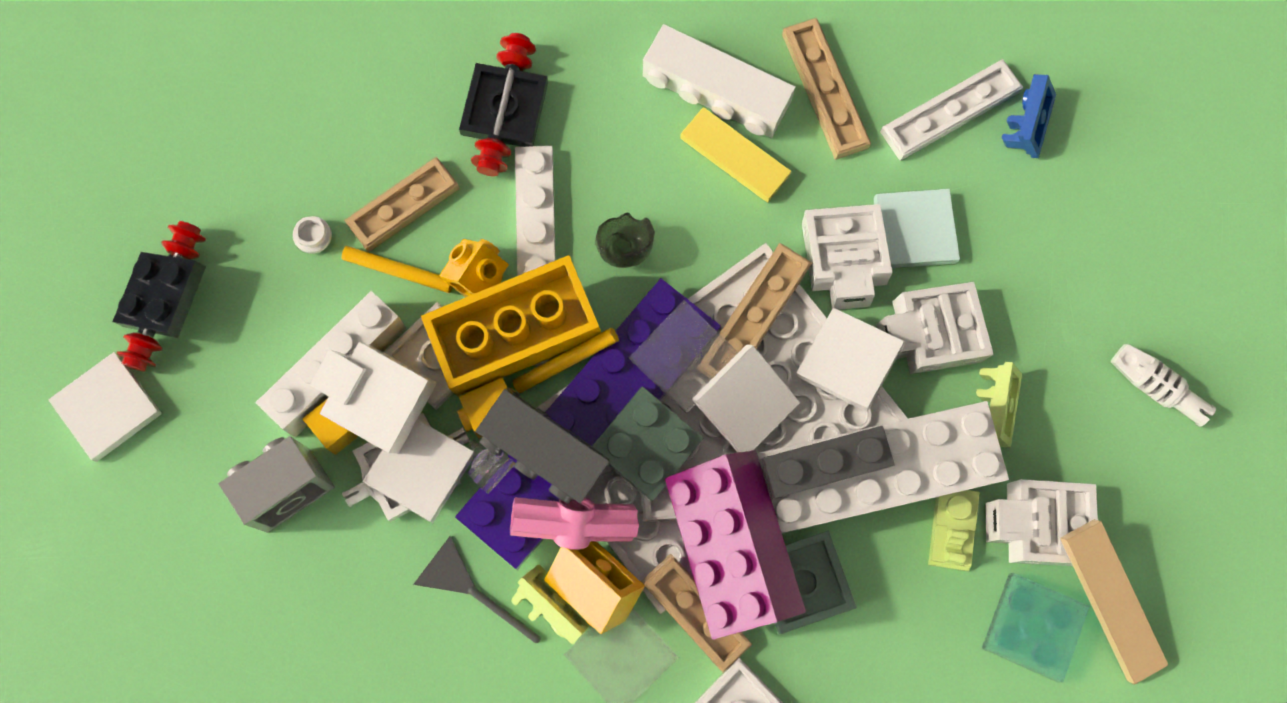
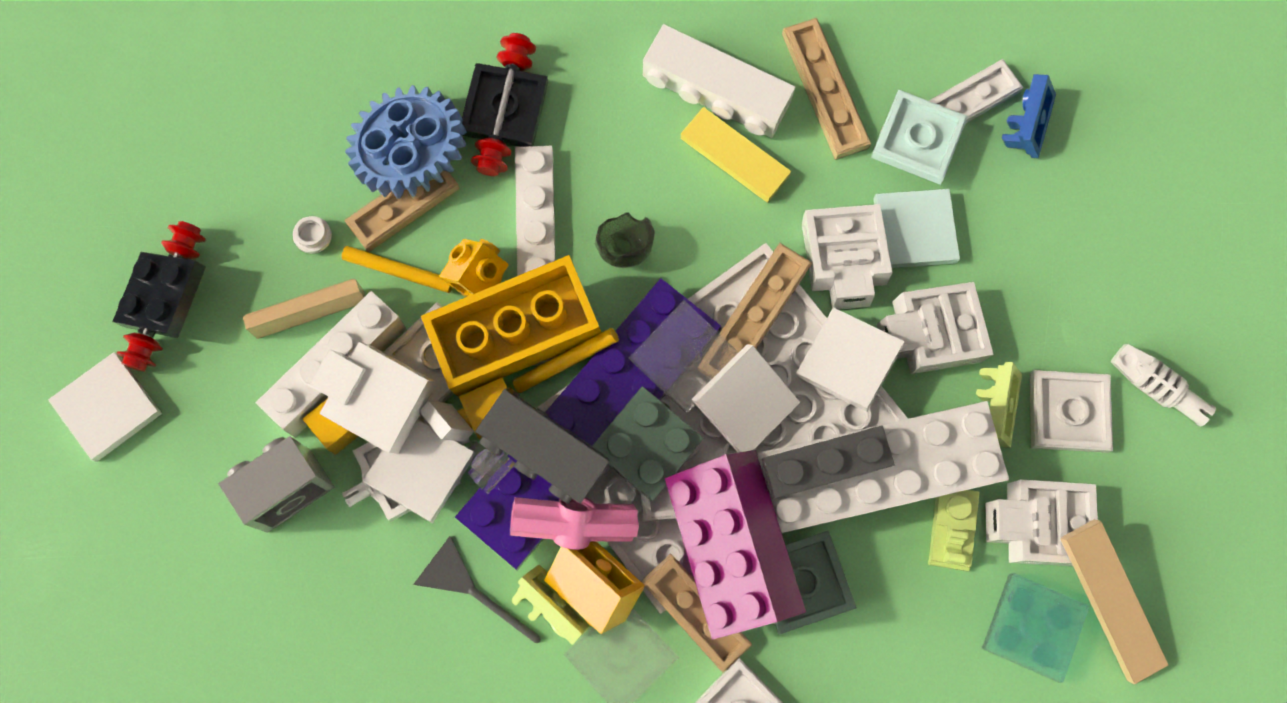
none -> tan tile [243,278,365,339]
none -> medium blue gear [345,85,467,199]
none -> white tile [420,400,474,442]
none -> light aqua tile [871,89,968,185]
none -> white tile [1030,370,1113,453]

